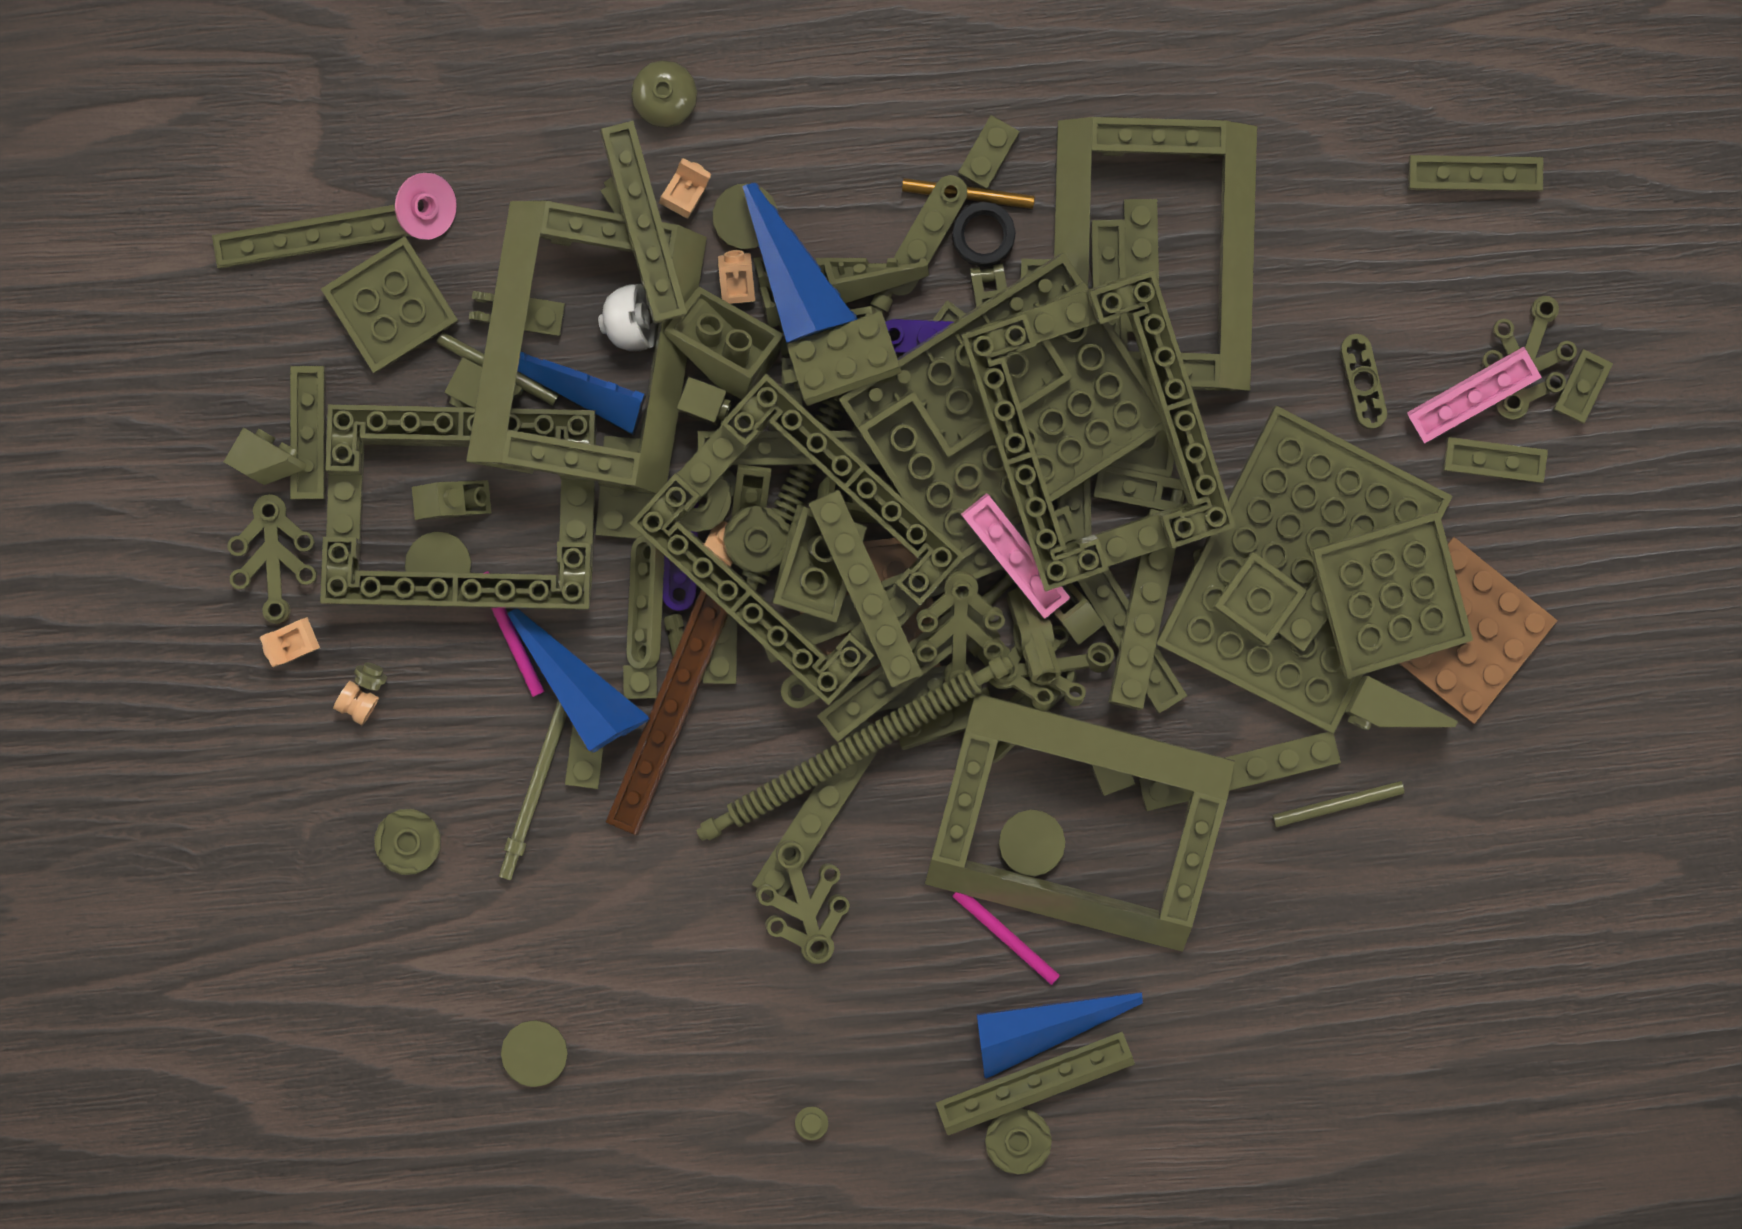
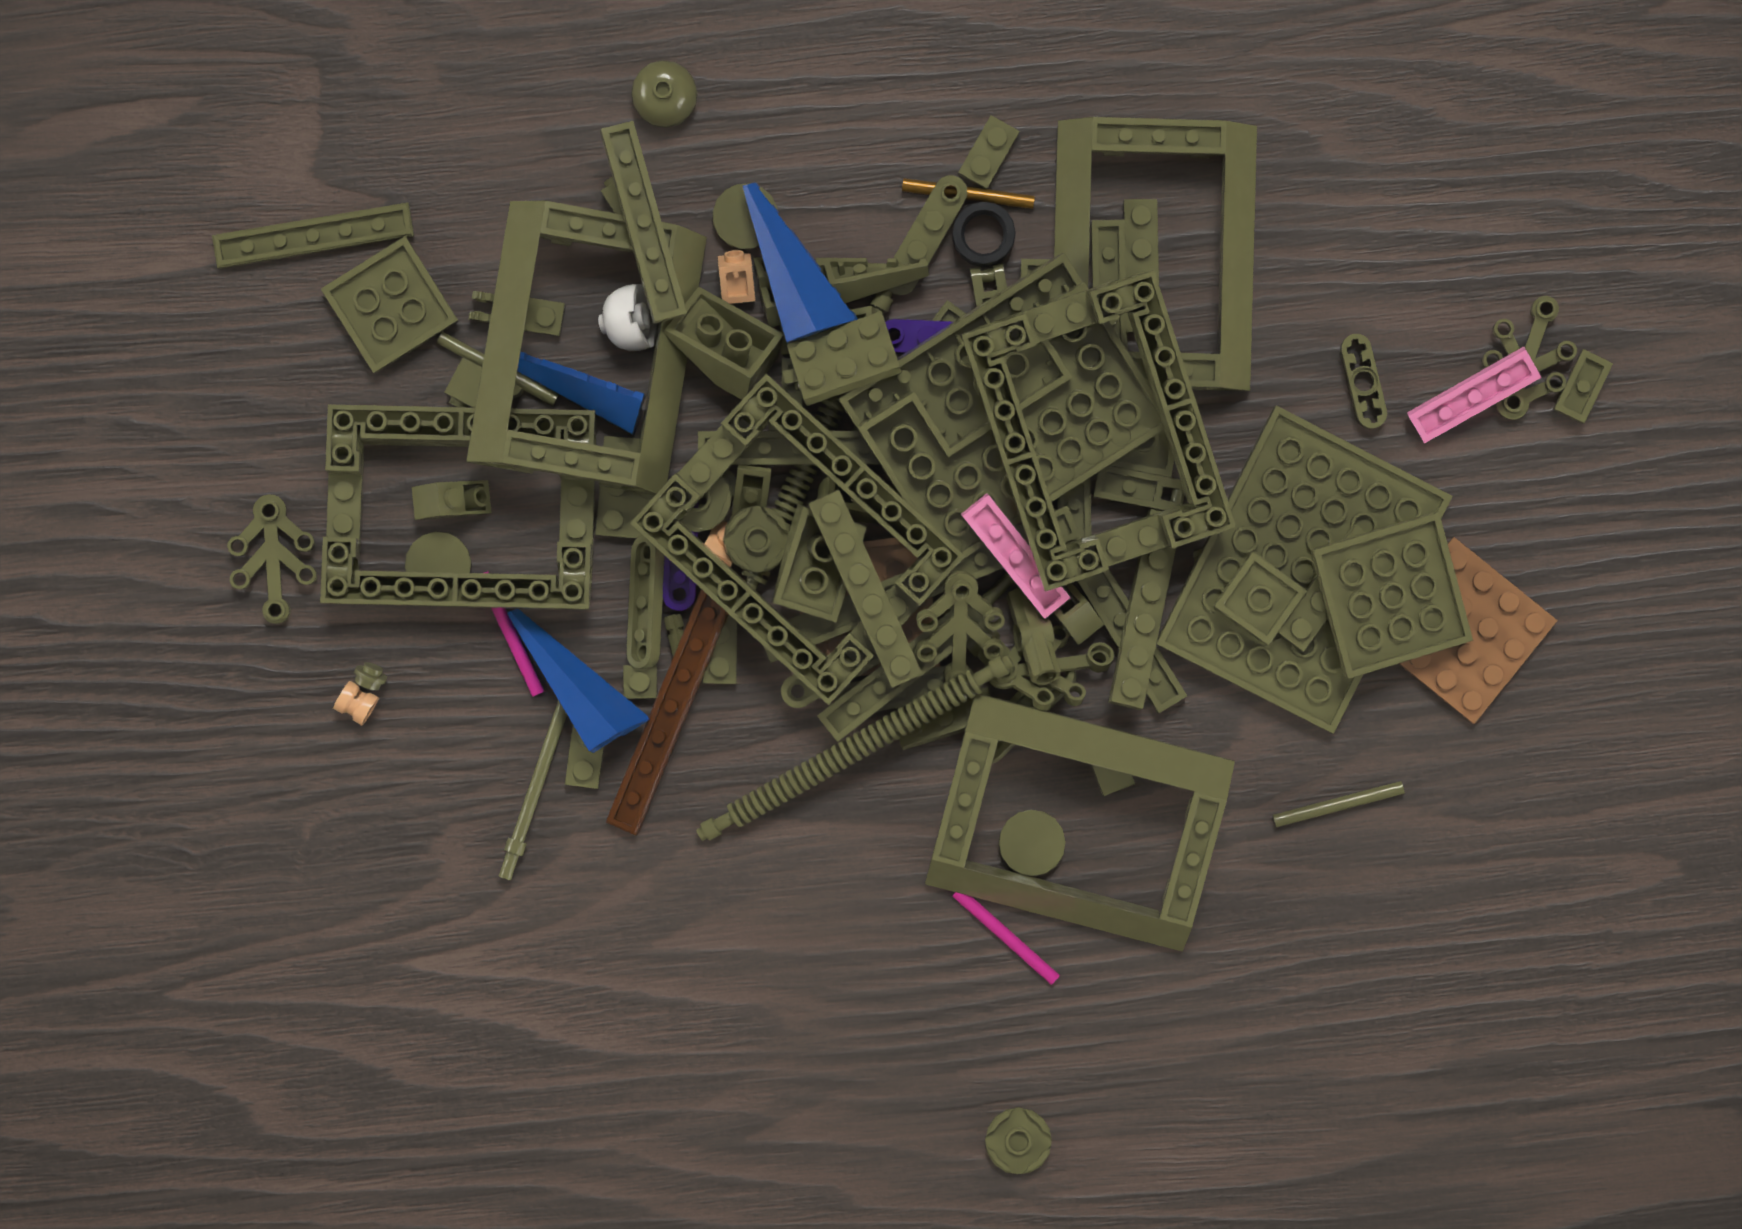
olive slope [224,427,307,485] -> none
light nougat bracket [260,617,320,667] -> none
olive plate [290,366,325,500] -> none
olive tile [374,809,441,875] -> none
bright pink dish [395,173,457,239] -> none
olive tile [501,1020,568,1087] -> none
light nougat bracket [659,158,711,219] -> none
olive brick [677,377,732,427] -> none
olive plate [752,721,880,897] -> none
olive plant [756,840,850,964] -> none
olive plate [795,1106,828,1140] -> none
olive plate [936,1032,1135,1135] -> none
blue wedge [976,992,1143,1078] -> none
olive plate [1138,732,1341,811] -> none
olive slope [1344,676,1458,730] -> none
olive plate [1408,155,1543,192] -> none
olive plate [1443,437,1548,484] -> none

